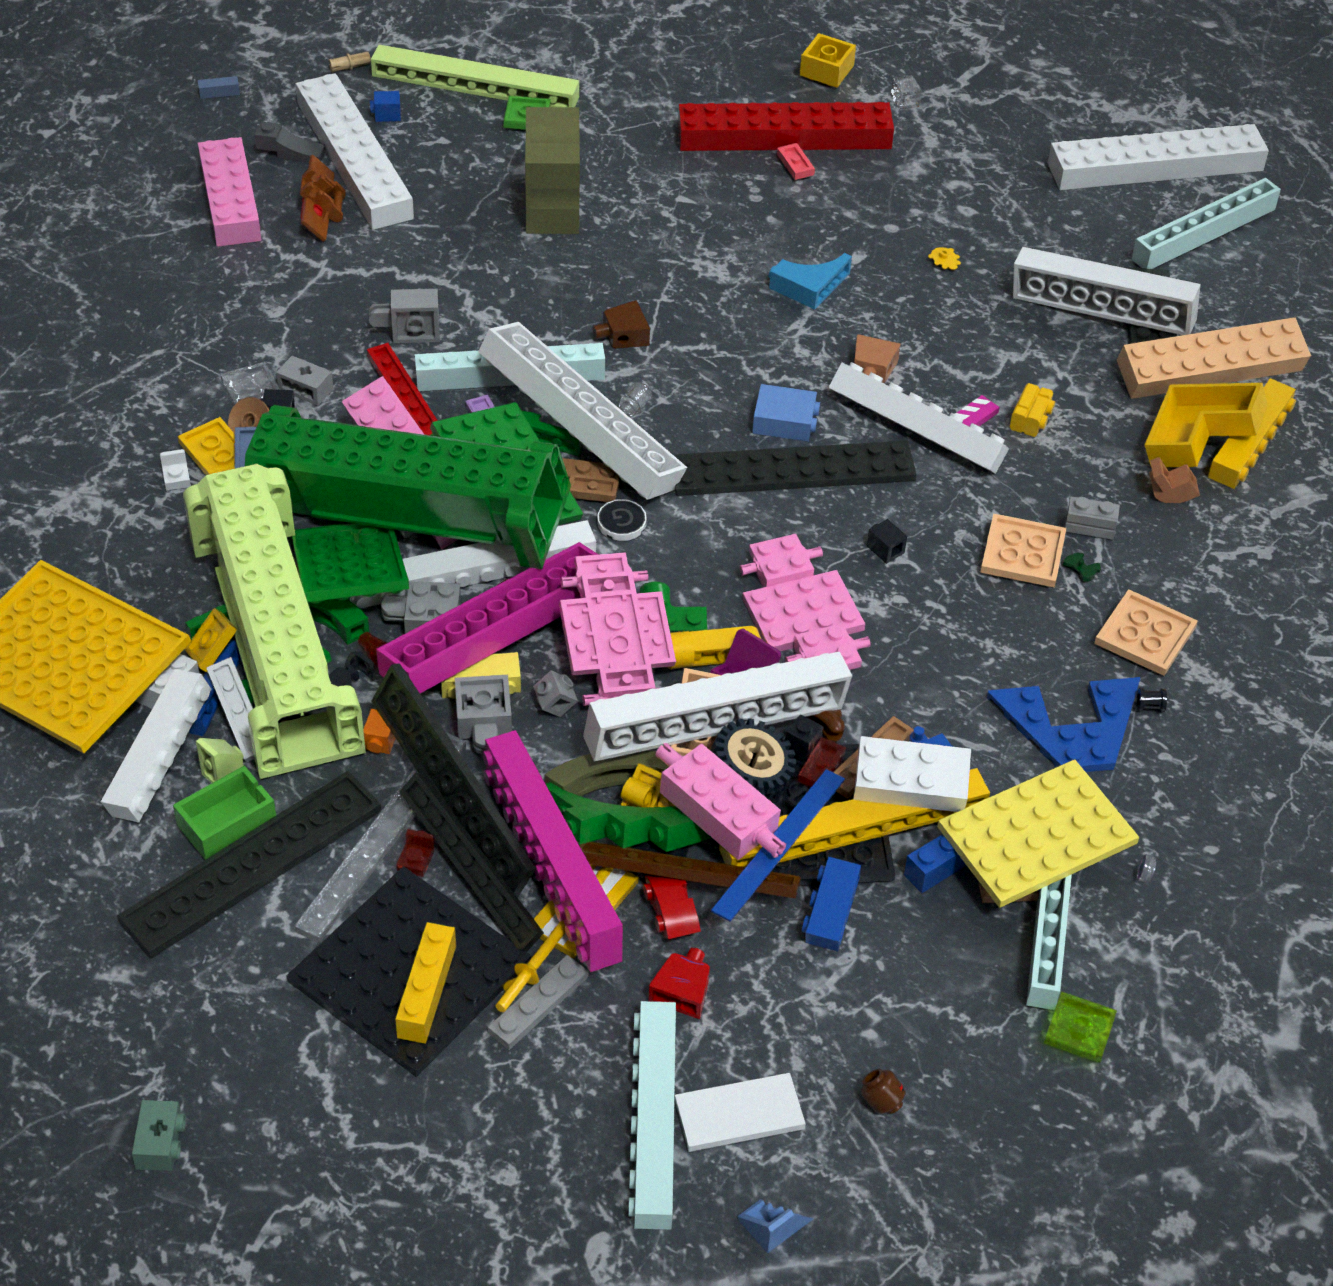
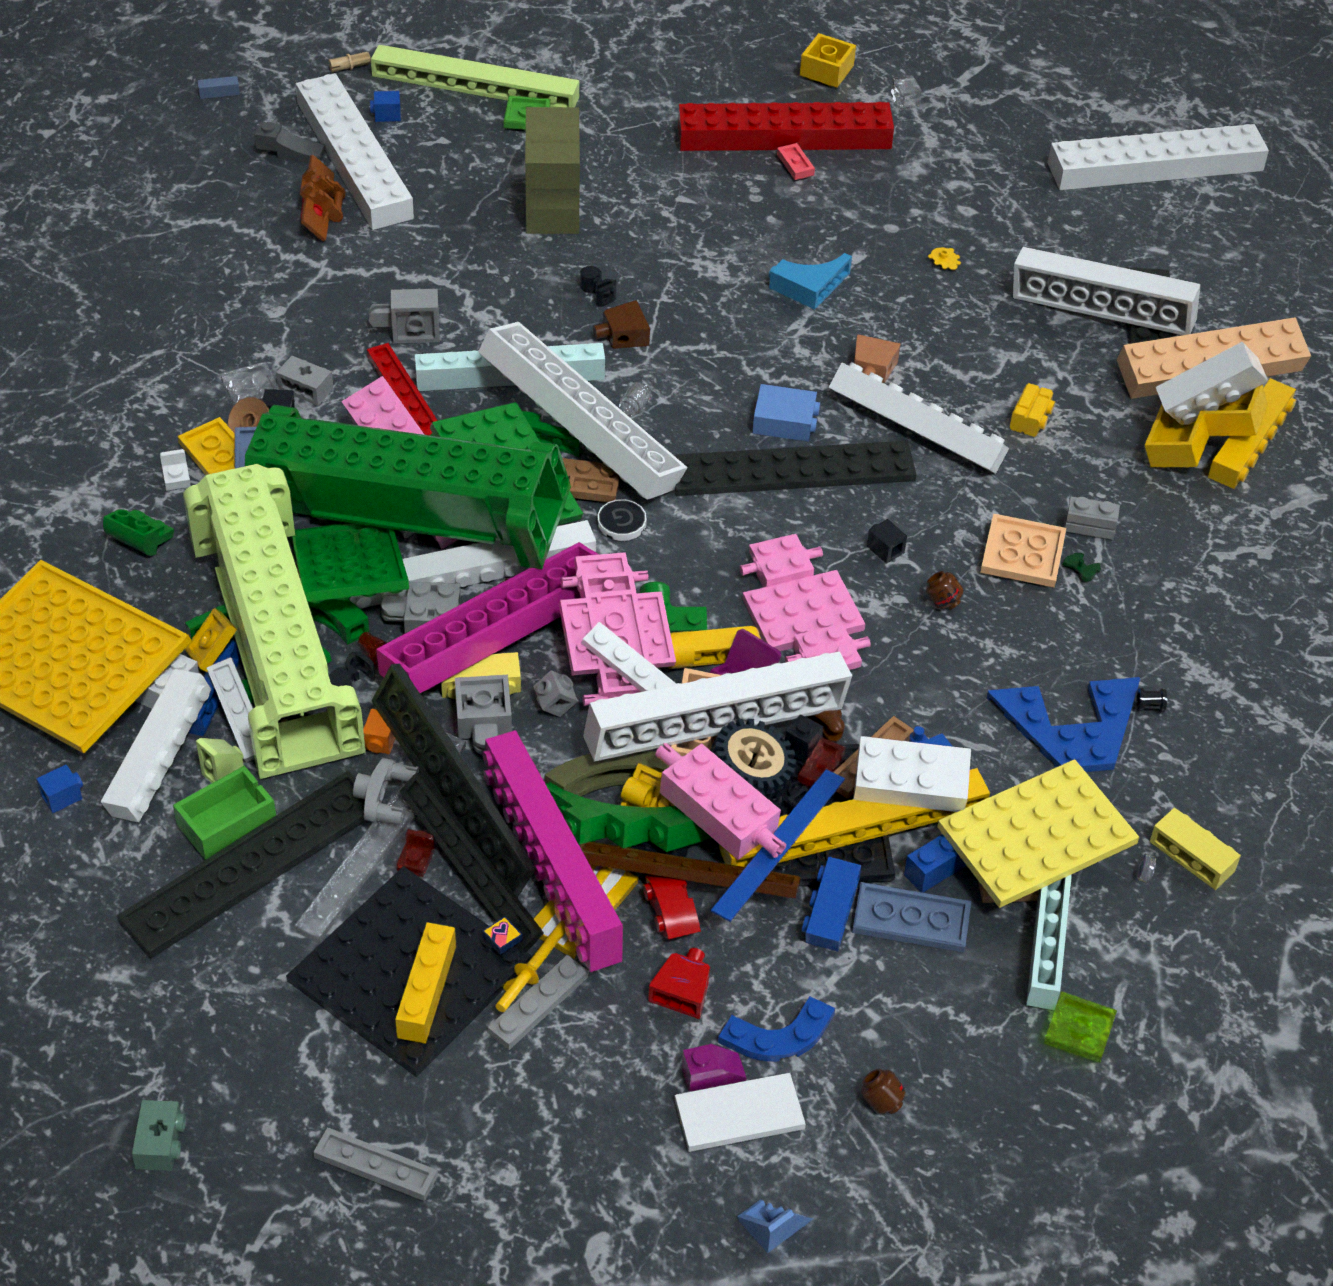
bright pink brick [198,137,261,247] -> none
lavender tile [465,395,495,413] -> none
light aqua brick [629,1001,676,1230] -> none
dark pink tile [955,395,1000,427] -> none
light nougat plate [1094,589,1198,676] -> none
light aqua brick [1132,178,1281,269] -> none
nougat brick [1149,457,1200,503] -> none
none -> blue brick [36,765,83,814]
none -> green brick [103,509,174,556]
none -> light grey plate [313,1127,438,1201]
none -> light grey connector [353,758,419,825]
none -> tile [482,916,523,955]
none -> black leg [580,266,616,307]
none -> white plate [581,622,676,692]
none -> magenta slope [682,1044,747,1092]
none -> blue plate [718,996,835,1062]
none -> sand blue tile [852,882,971,952]
none -> reddish brown head [926,571,964,609]
none -> light yellow brick [1150,807,1241,890]
none -> white brick [1156,342,1268,426]

